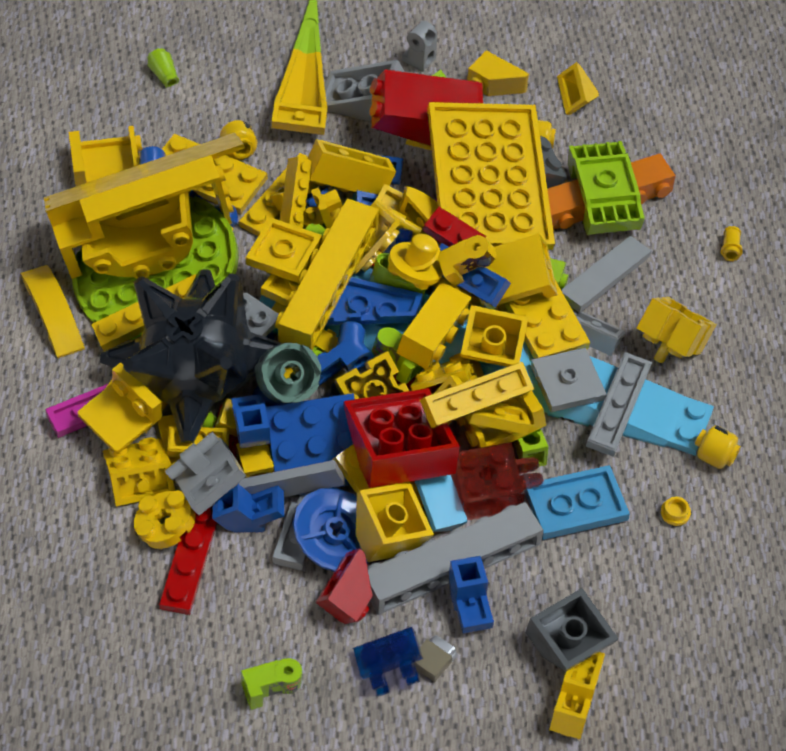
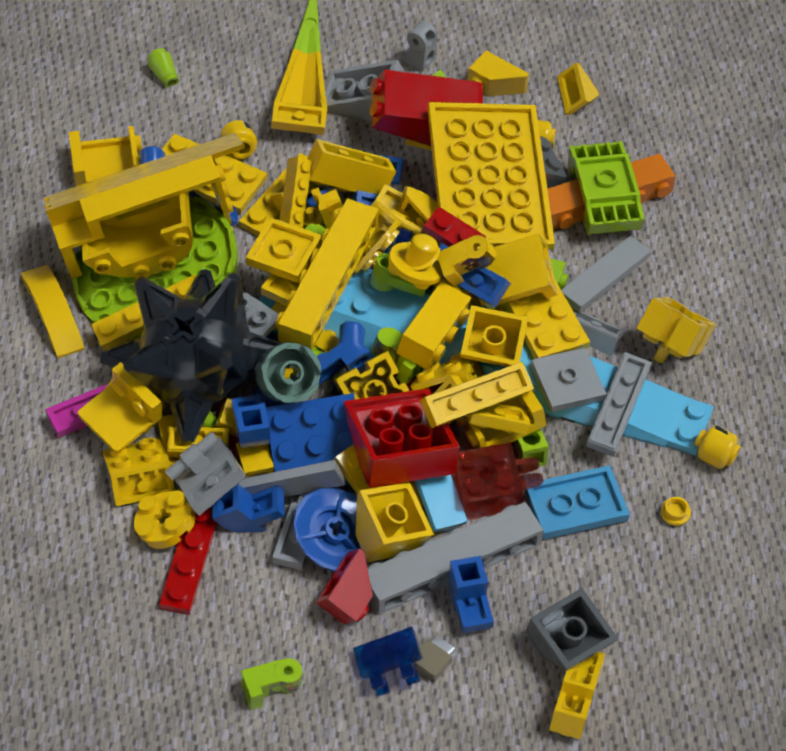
blue wing [326,277,423,325] -> none
yellow pin [721,226,743,262] -> none

